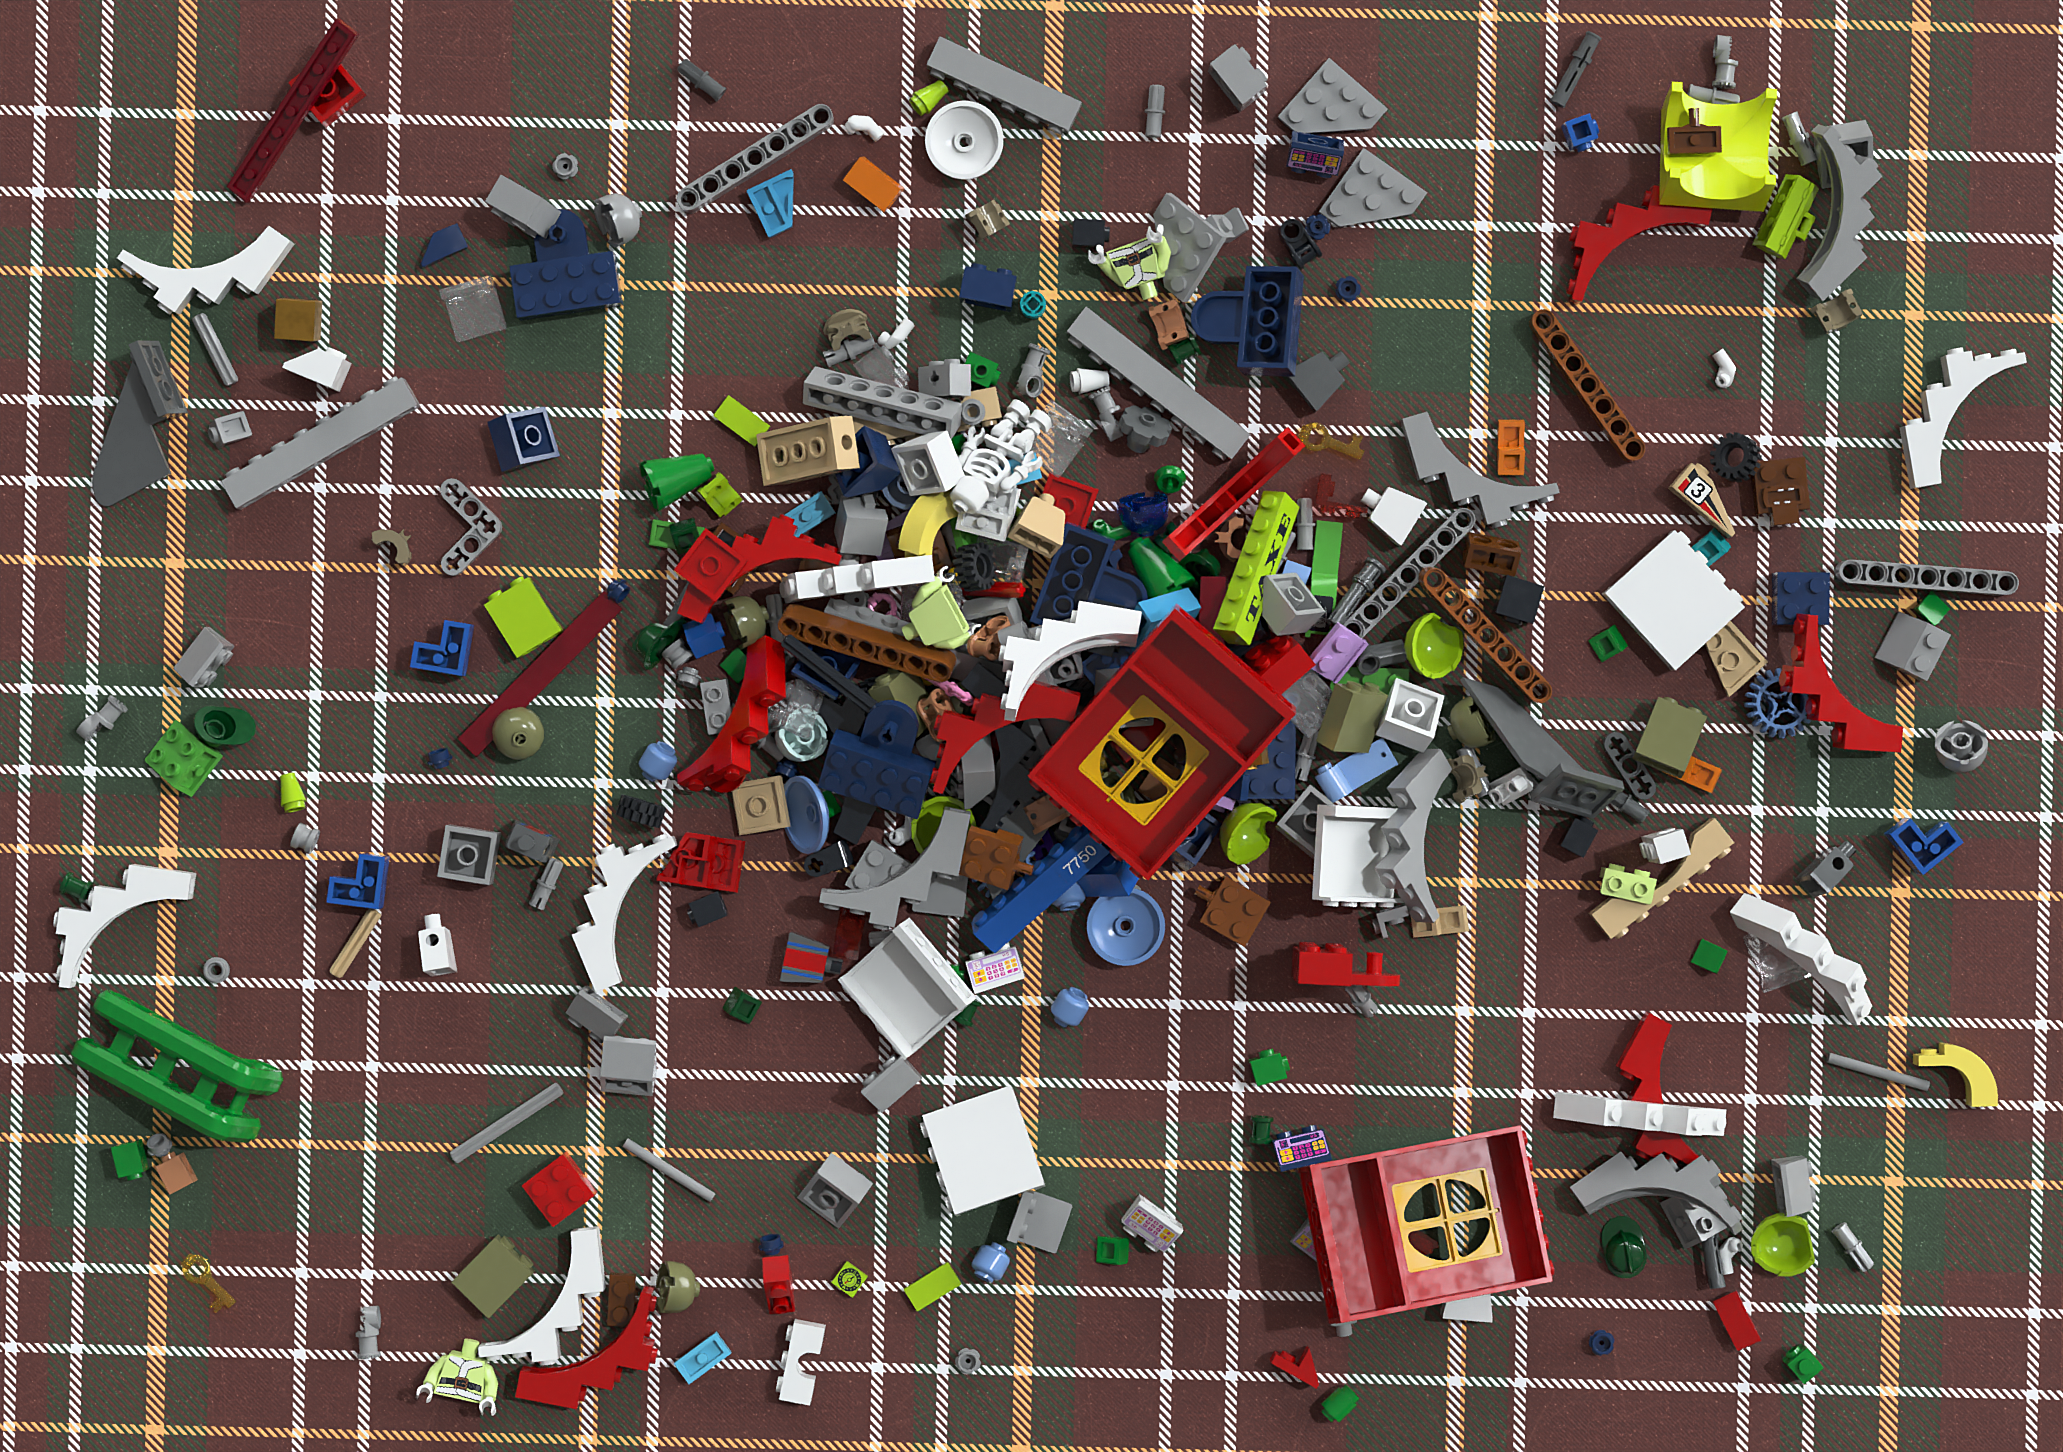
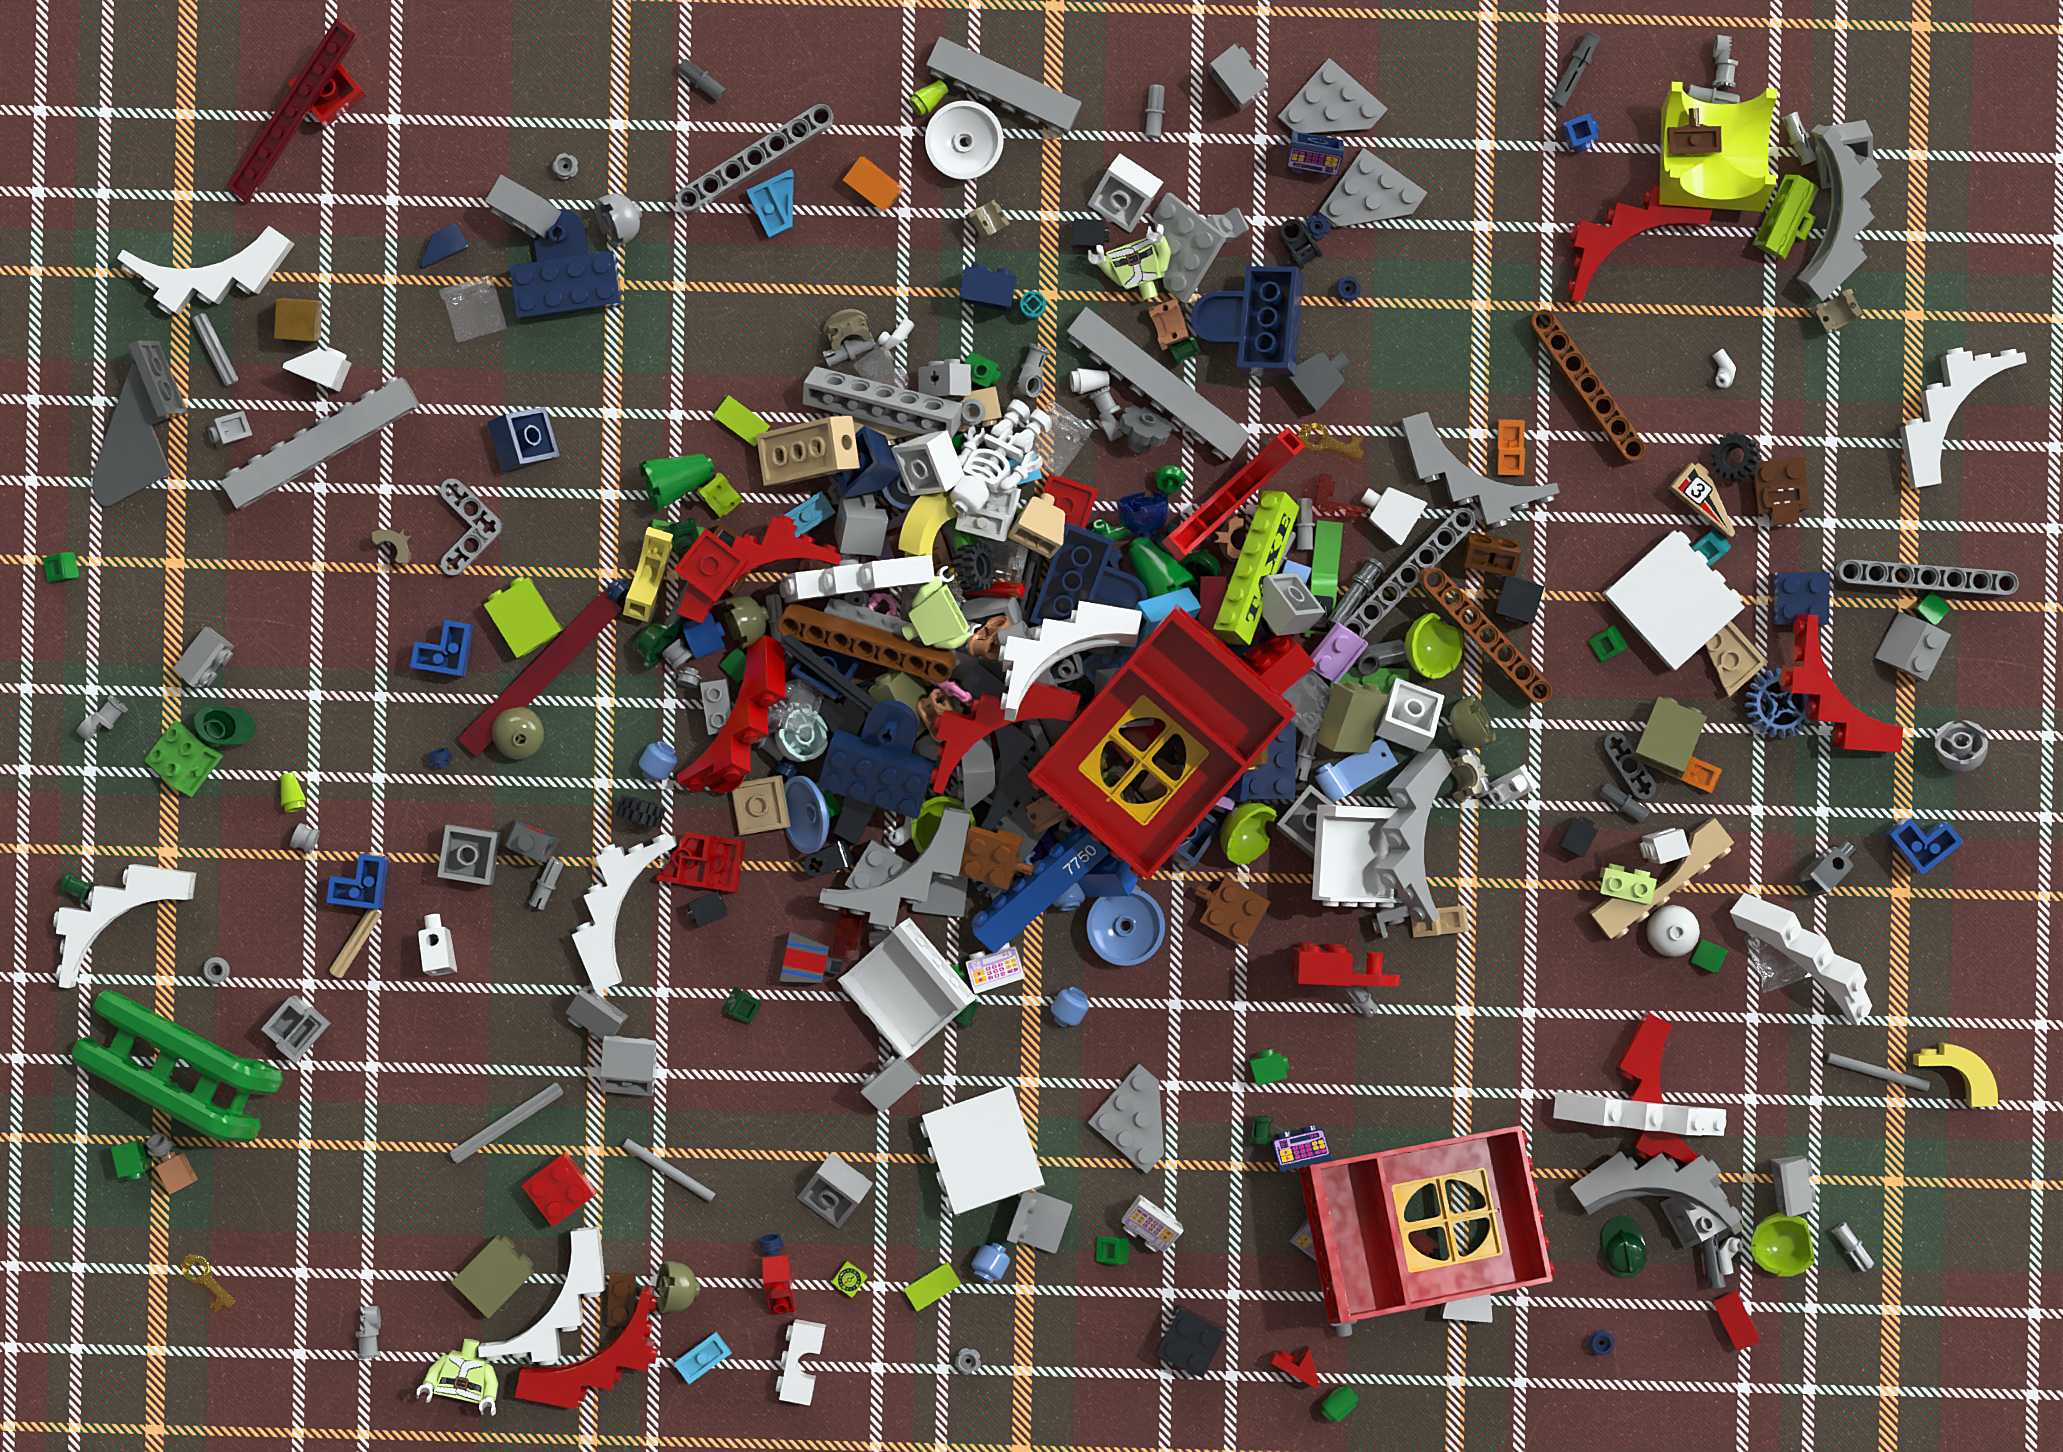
white arm [845,115,885,142] -> none
dark grey piece [1460,677,1624,819] -> none
green brick [1782,1343,1824,1384] -> none
none -> green slope [43,552,79,583]
none -> light grey plate [261,995,331,1063]
none -> light yellow arch [623,527,673,622]
none -> dark grey pin [1018,549,1045,625]
none -> white slope [1087,154,1163,233]
none -> light grey plate [1088,1063,1164,1173]
none -> black brick [1155,1304,1226,1379]
none -> white cylinder [1646,905,1700,957]

